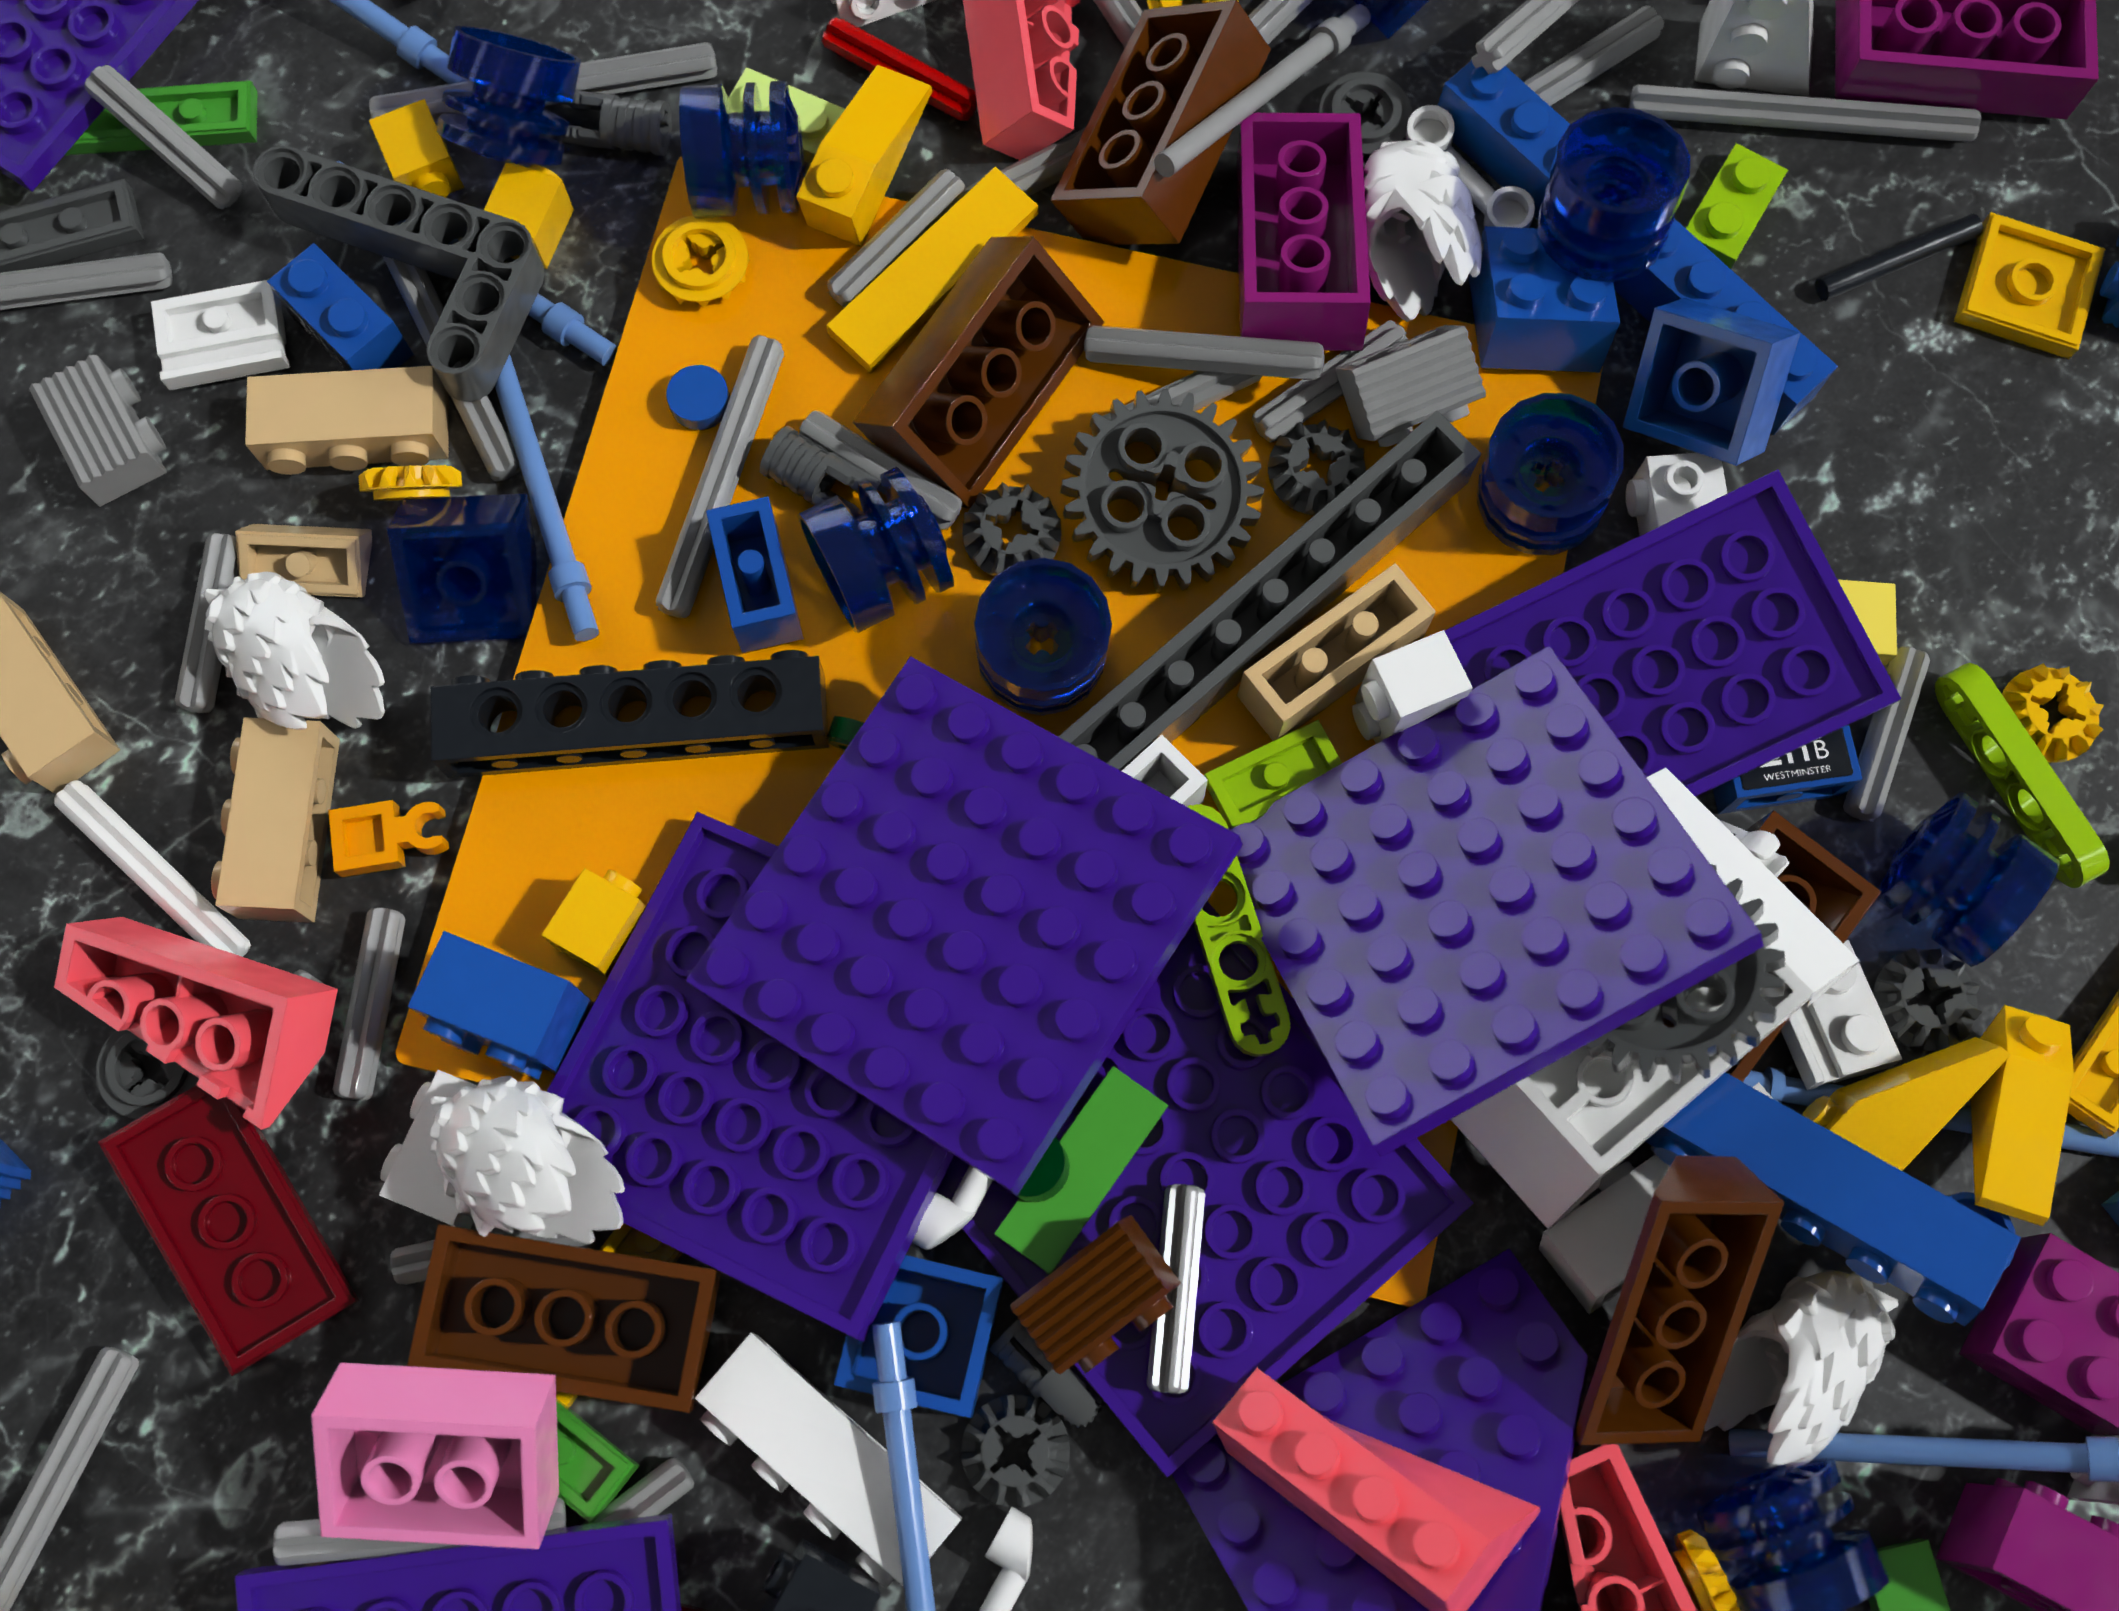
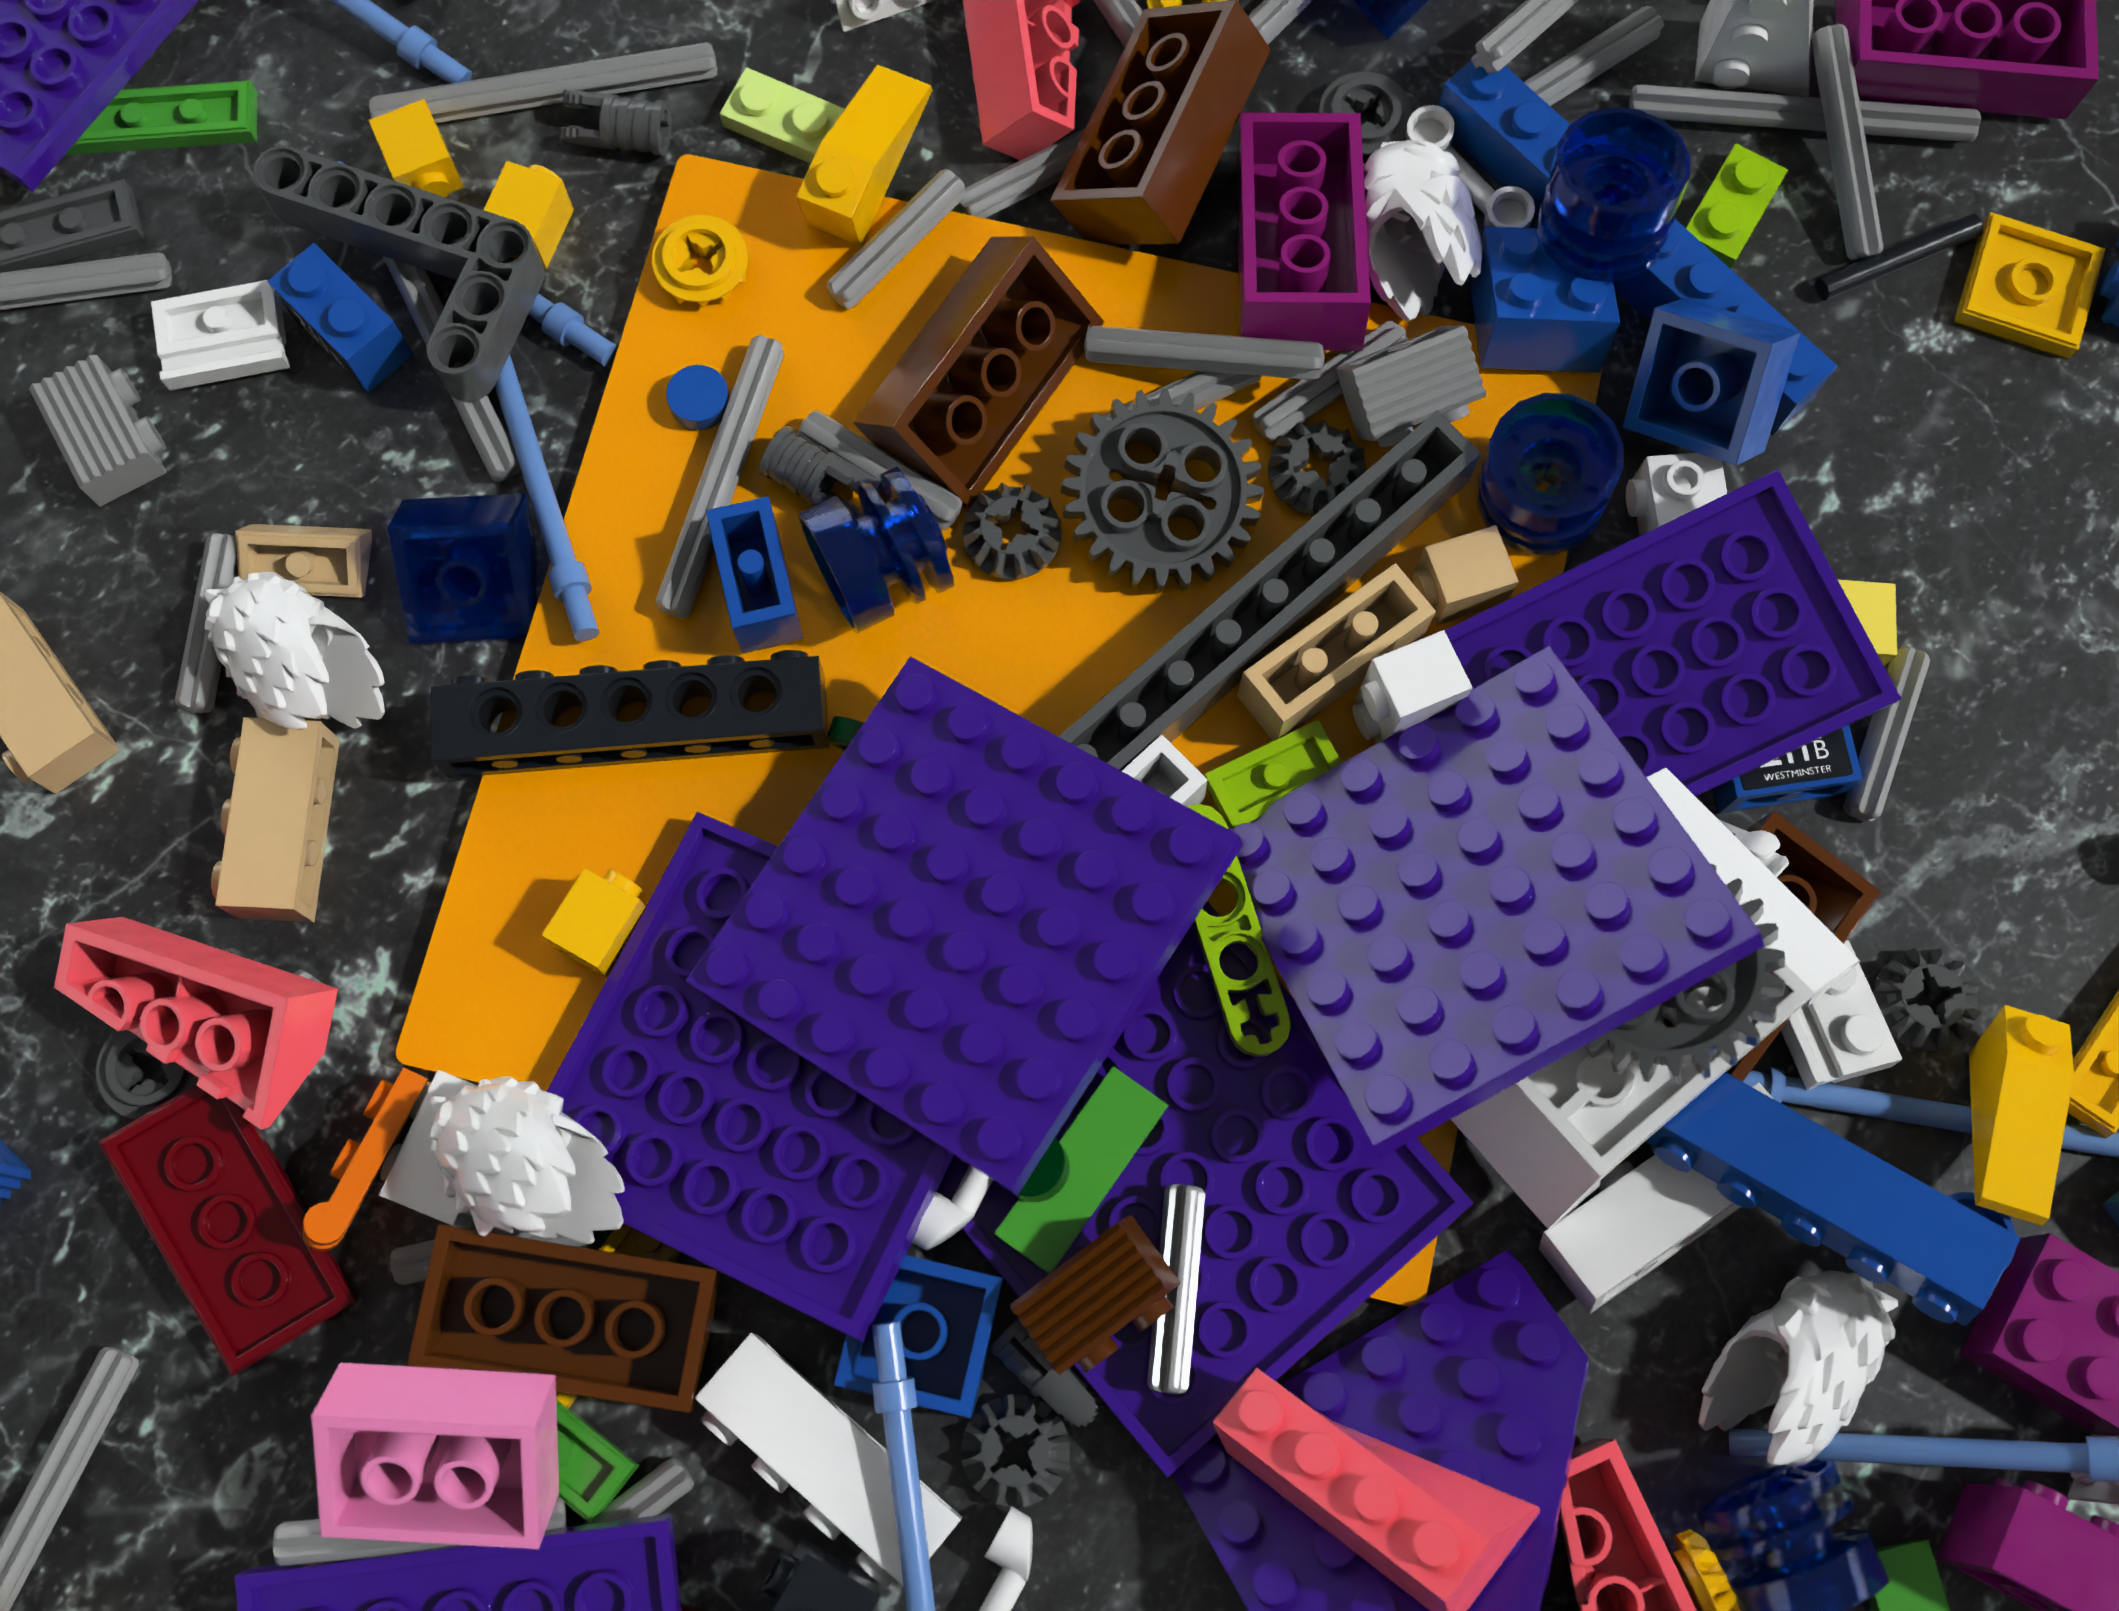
white axle [54,780,251,957] -> none
light grey axle [84,65,244,209] -> none
tan brick [245,366,449,475] -> none
light orange plate [328,800,449,877] -> none
light grey axle [333,908,406,1100] -> none
yellow gear [358,465,462,501] -> none
blue brick [407,931,594,1080] -> none
clear blue wheel [436,26,582,166] -> none
clear blue wheel [679,80,805,219] -> none
red axle [822,18,977,121] -> none
yellow tile [826,166,1038,373] -> none
clear blue wheel [974,558,1112,716] -> none
light grey bar [1154,4,1370,177] -> none
reddish brown slope [1574,1155,1784,1445] -> none
yellow slope [1802,1037,2011,1171] -> none
clear blue wheel [1877,792,2060,967] -> none
lime beam [1935,663,2110,888] -> none
yellow gear [2002,663,2104,763] -> none
none -> orange plate [302,1067,428,1251]
none -> tan brick [1412,525,1519,625]
none -> light grey axle [1811,24,1884,260]

